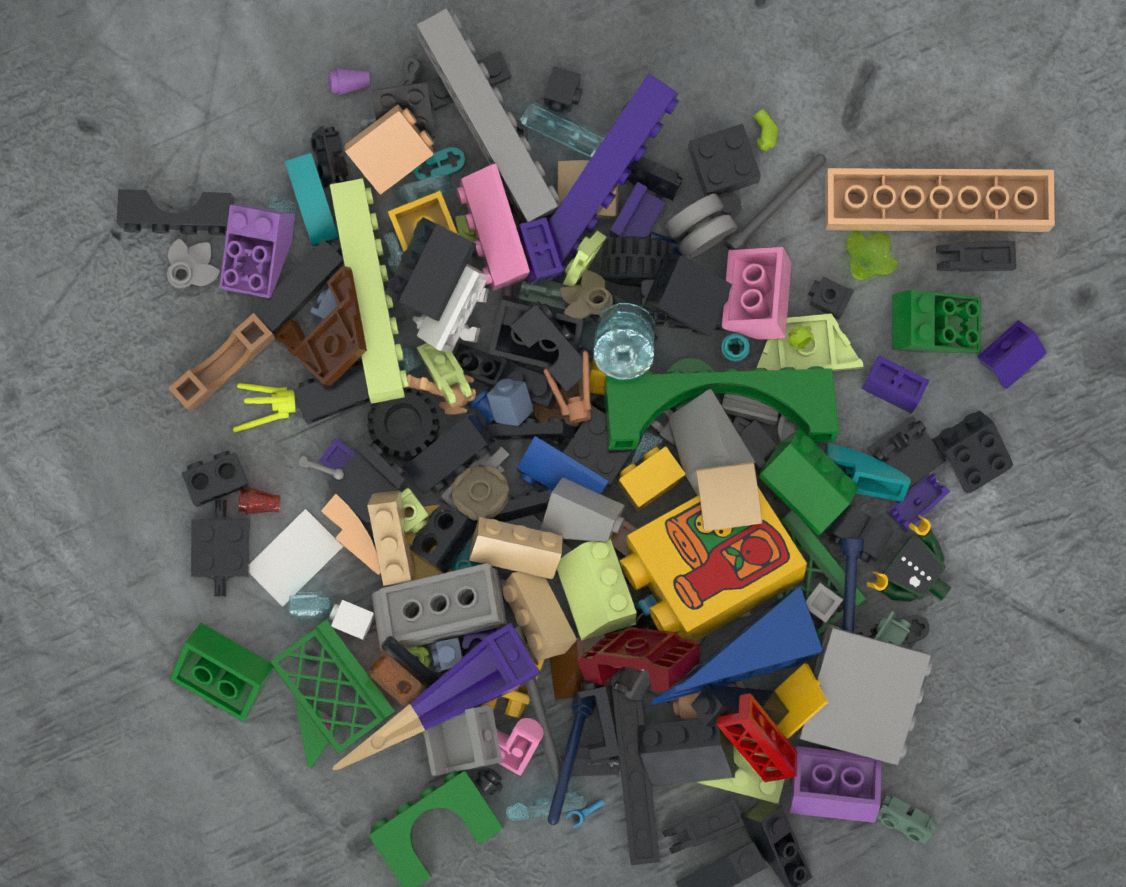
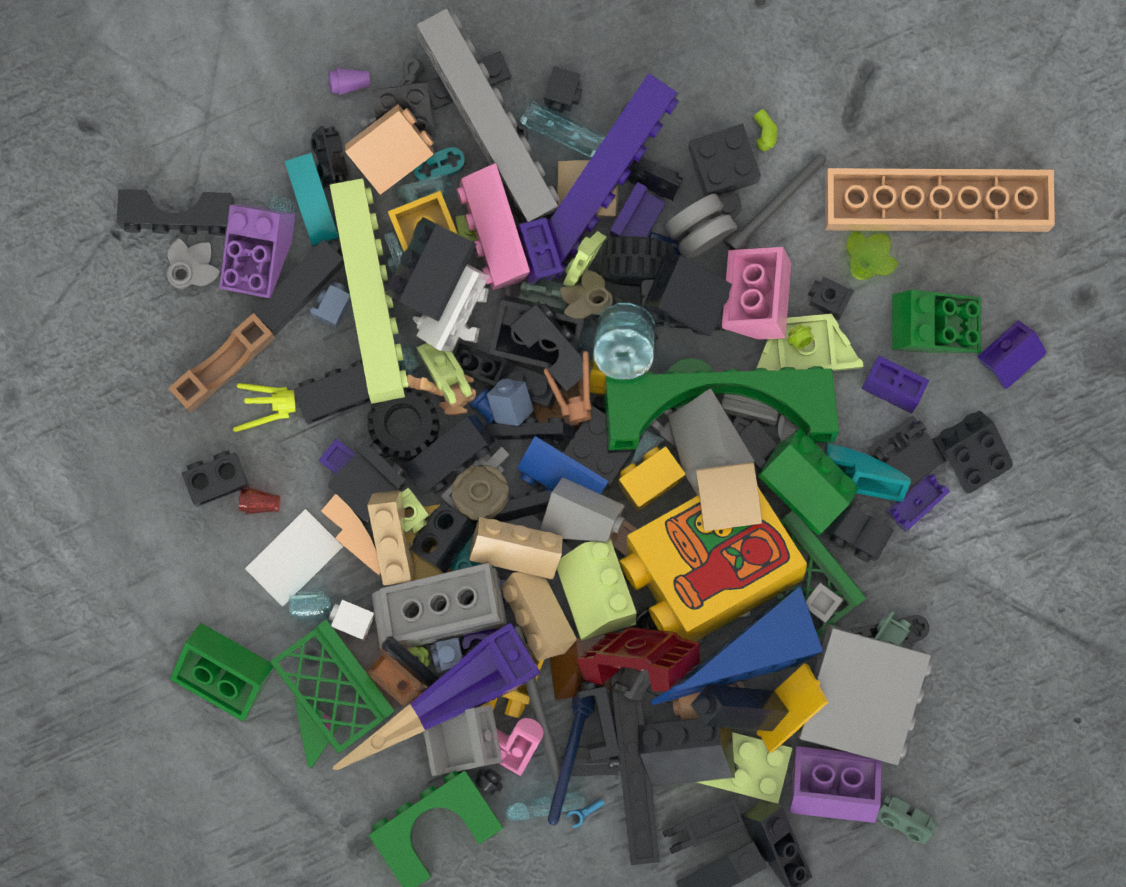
black plate [191,500,250,597] -> none
reddish brown wing [274,266,367,386] -> none
light grey hinge [299,456,344,480] -> none
dark azure hand [634,594,658,616] -> none
red fence [717,693,798,782] -> none
teal cone [721,333,750,361] -> none
dark blue piece [840,538,864,633] -> none
torso [867,515,951,602] -> none
black hinge [936,241,1017,272] -> none

